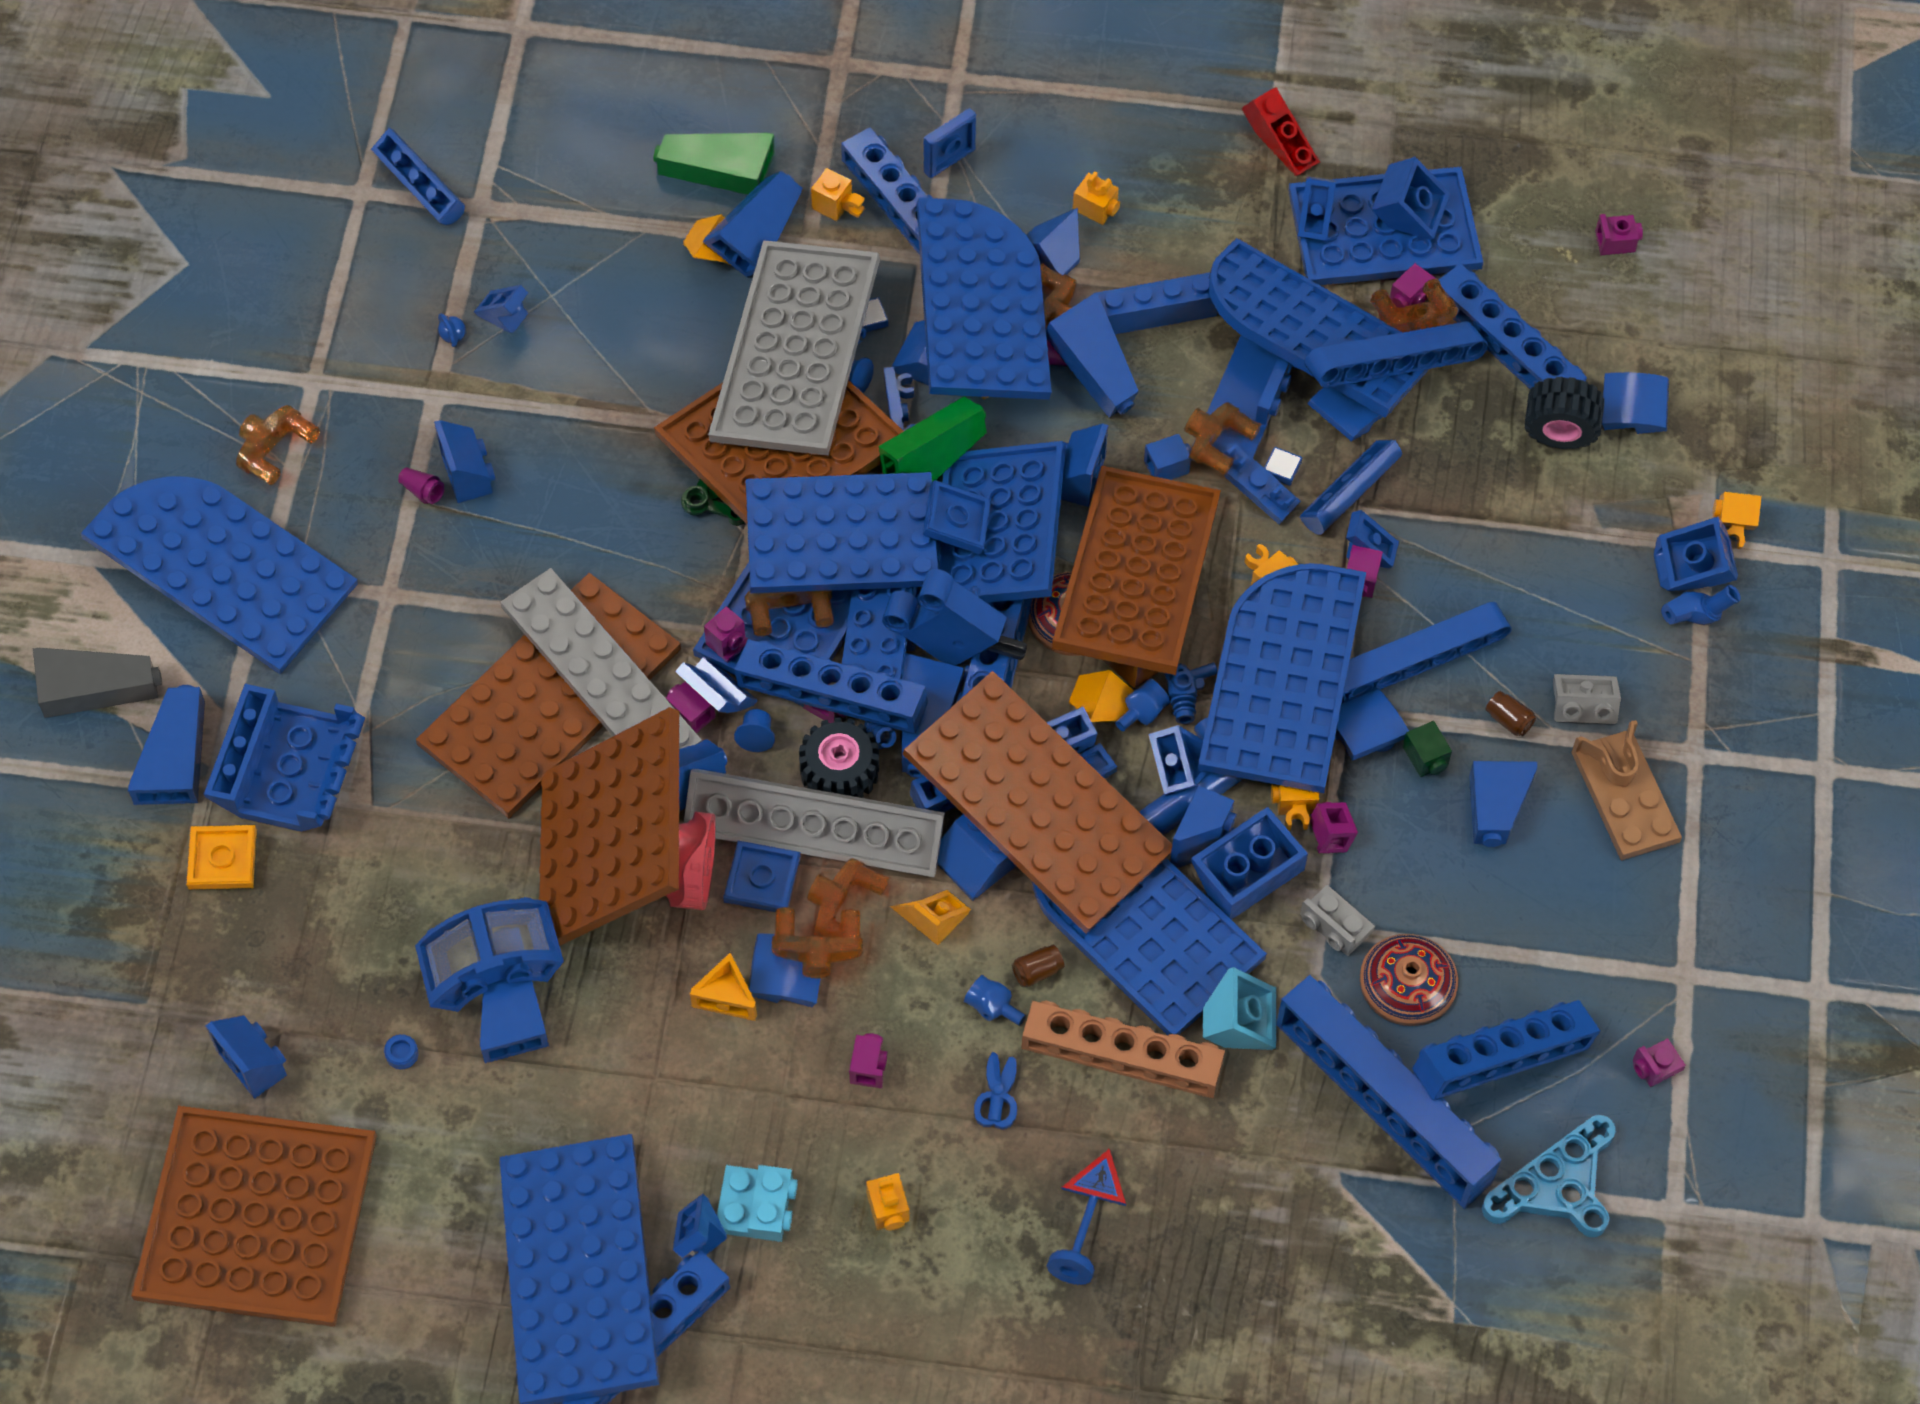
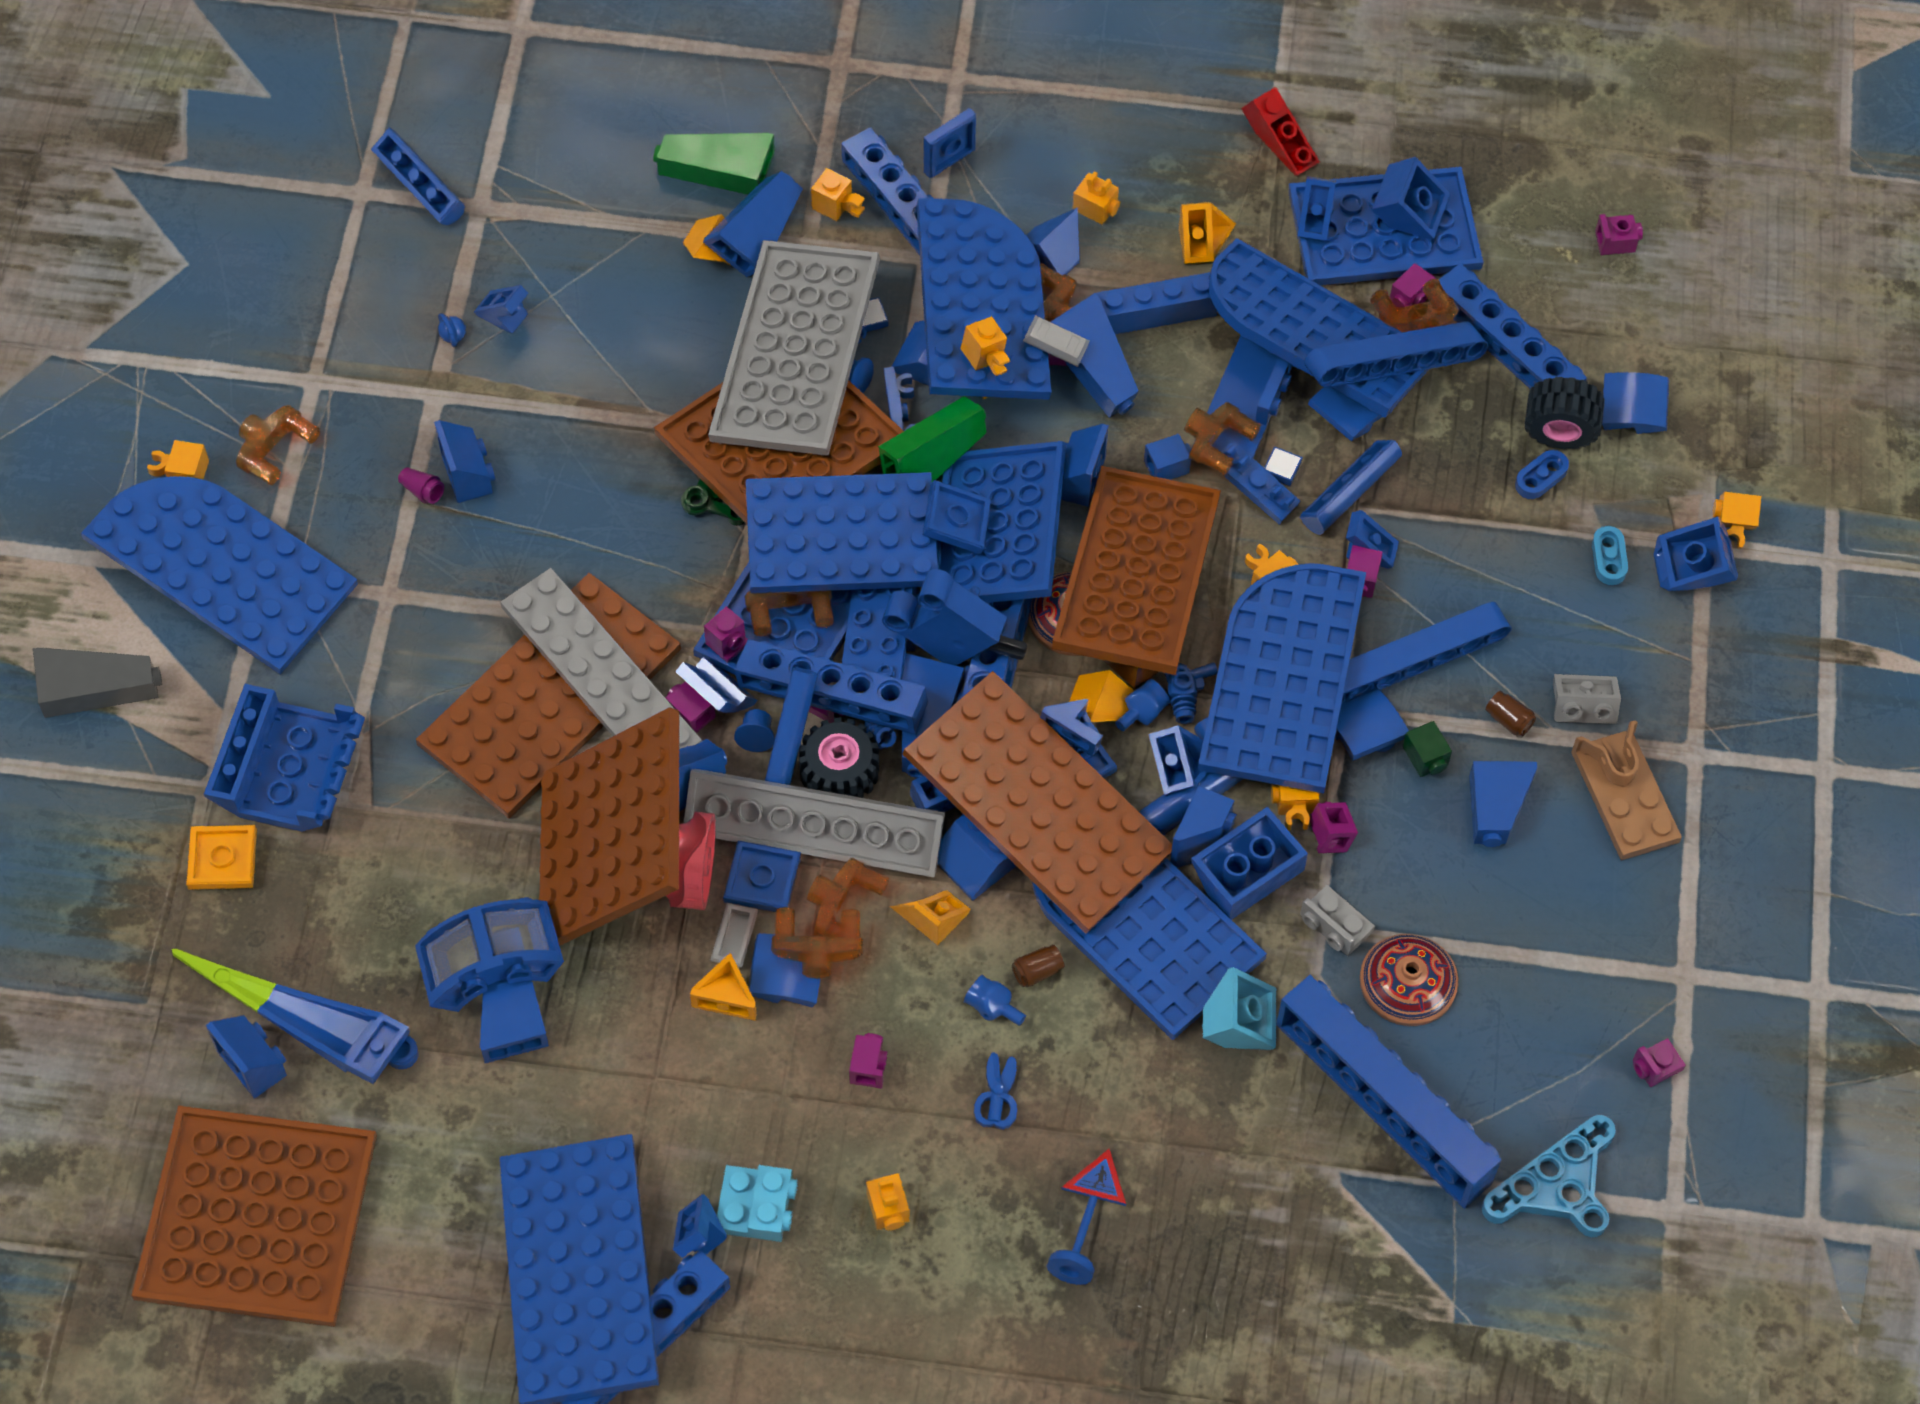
blue slope [128,685,205,805] -> none
nougat brick [1021,1001,1225,1099] -> none
blue brick [1412,1000,1601,1100] -> none
blue arm [1661,585,1741,625] -> none
none -> light orange brick [147,440,209,479]
none -> blue plate [172,949,410,1084]
none -> light grey tile [710,902,759,968]
none -> blue brick [765,667,818,785]
none -> light orange brick [960,316,1010,376]
none -> light grey tile [1023,315,1090,367]
none -> slope [1040,699,1103,757]
none -> light orange slope [1179,202,1236,264]
none -> blue plate [1515,450,1569,499]
none -> dark azure plate [1592,526,1628,585]

